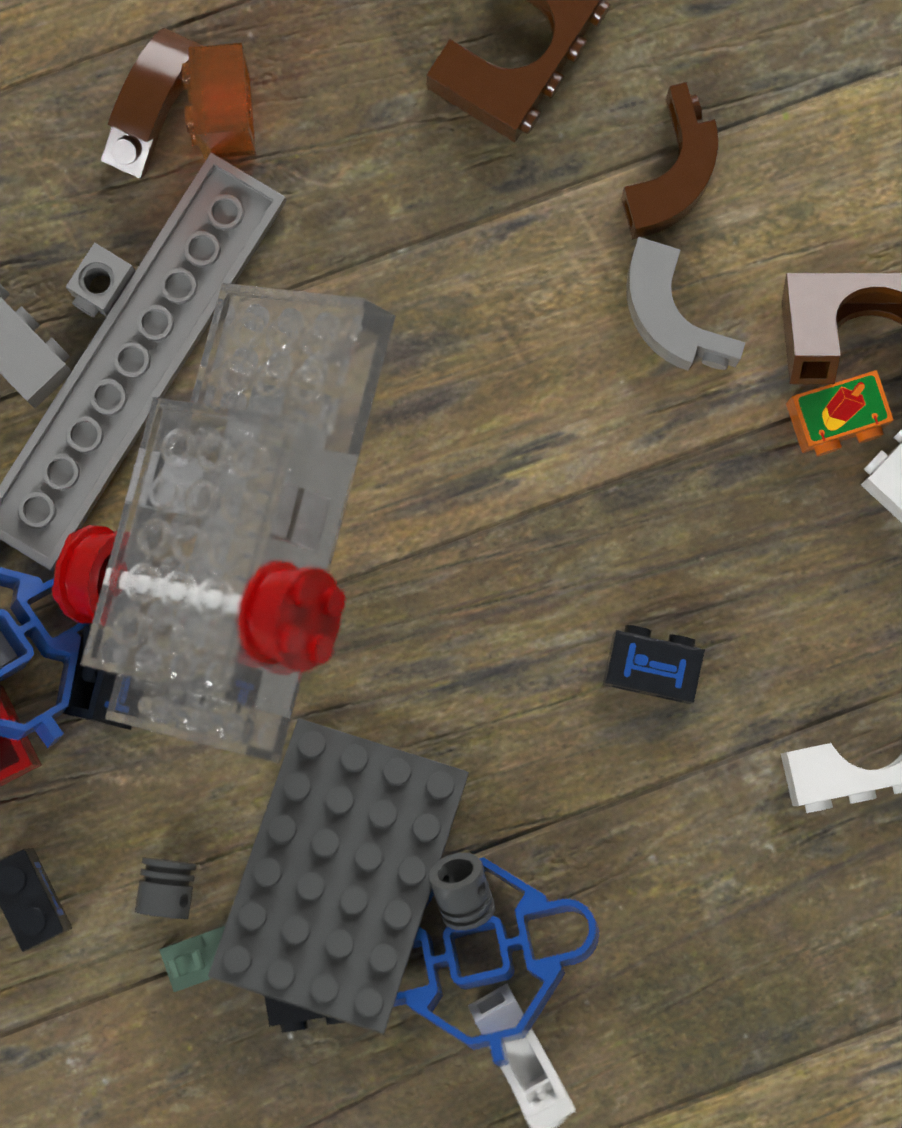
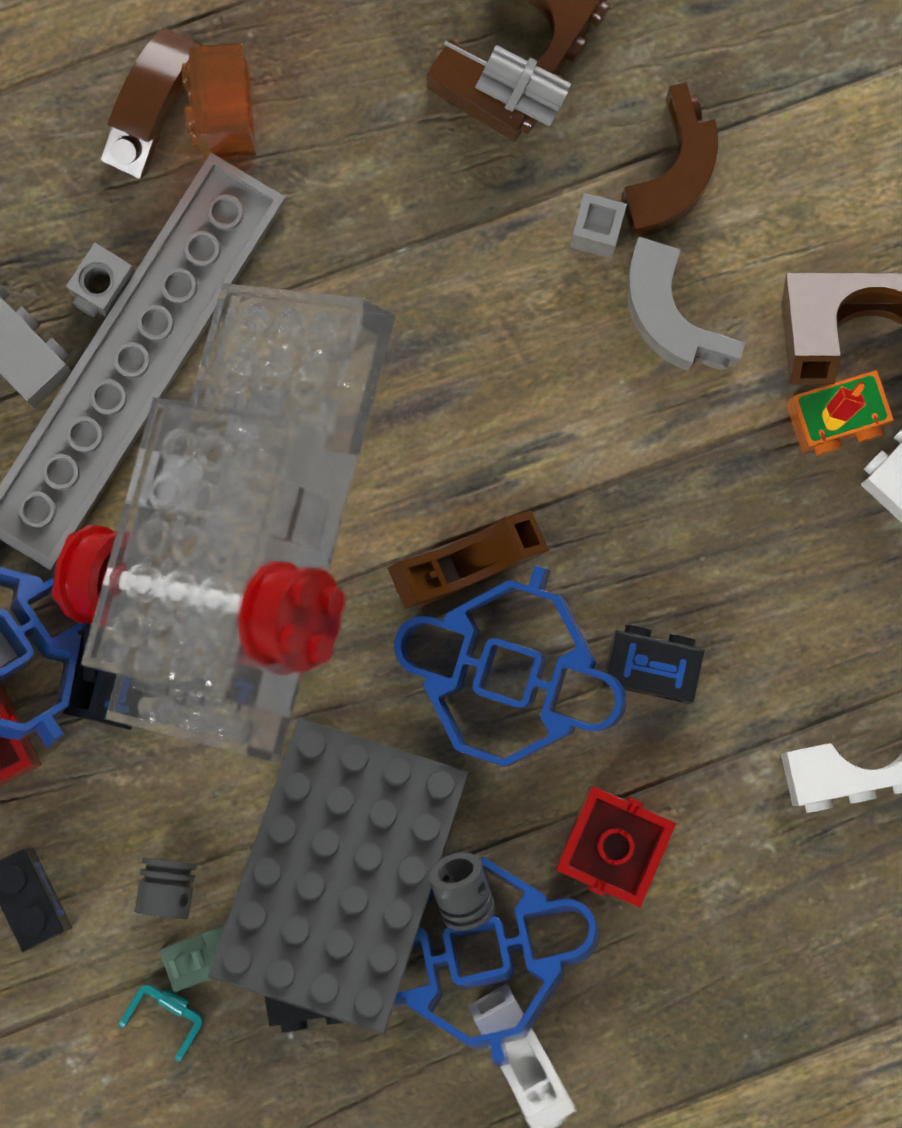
none -> teal piece [118,984,204,1063]
none -> reddish brown arch [388,510,549,609]
none -> blue piece [394,565,627,767]
none -> light grey piece [444,41,571,127]
none -> red brick [554,786,677,908]
none -> light grey brick [570,193,627,259]

